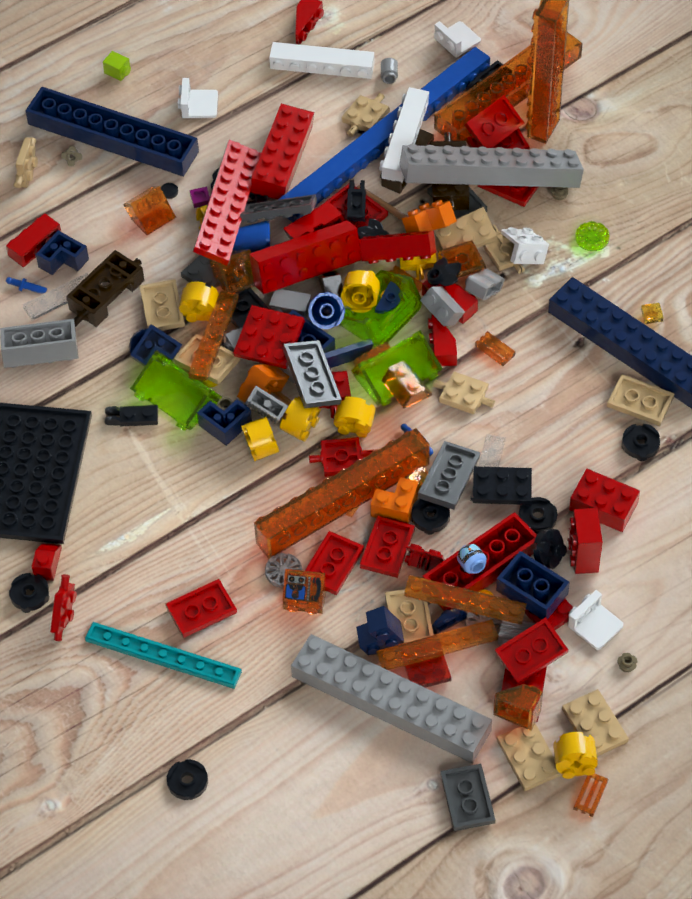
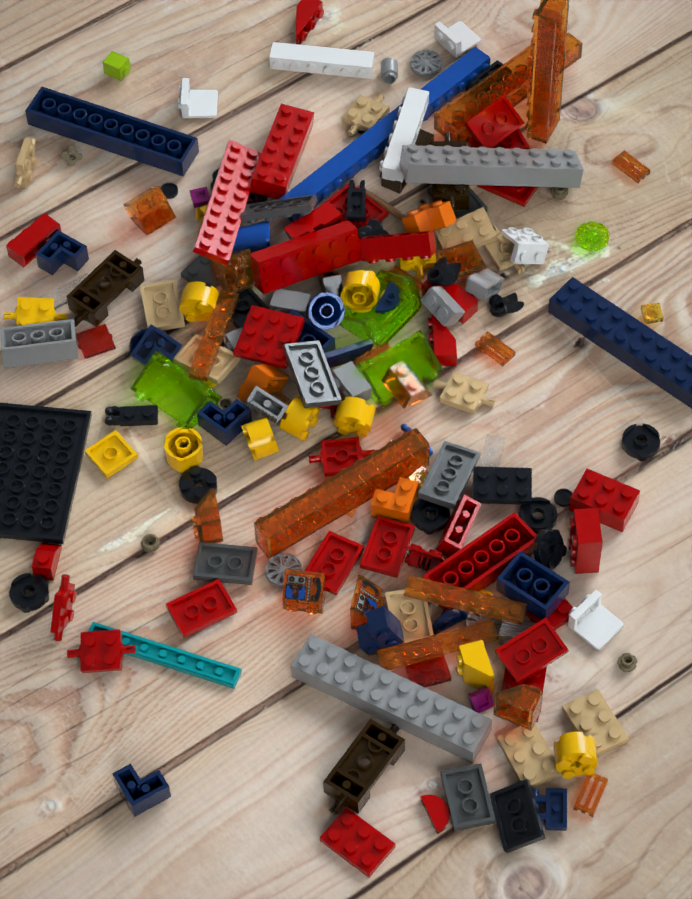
blue piece [6,277,47,293] -> none
black tile [167,759,208,800] -> none
light blue head [457,544,487,574] -> none
tan plate [607,374,675,426] -> none
none -> yellow plate [4,297,67,326]
none -> red plate [67,629,136,673]
none -> clear red piece [76,324,116,359]
none -> yellow plate [85,430,138,479]
none -> dark blue brick [112,764,171,817]
none -> dark tan plate [141,534,160,552]
none -> yellow brick [164,427,204,474]
none -> black plate [179,466,218,504]
none -> clear orange slope [192,488,223,543]
none -> dark grey plate [193,542,258,585]
none -> red plate [320,807,396,878]
none -> dark brown brick [323,718,405,815]
none -> light grey brick [332,361,372,401]
none -> clear orange slope [350,575,386,630]
none -> light grey wheel [410,50,442,77]
none -> red tile [420,794,450,834]
none -> red brick [435,494,481,557]
none -> yellow slope [455,640,494,695]
none -> magenta tile [468,686,494,713]
none -> black plate [489,293,524,317]
none -> black plate [489,779,545,853]
none -> dark blue plate [532,788,567,831]
none -> black piece [554,489,573,507]
none -> clear orange tile [612,150,650,183]

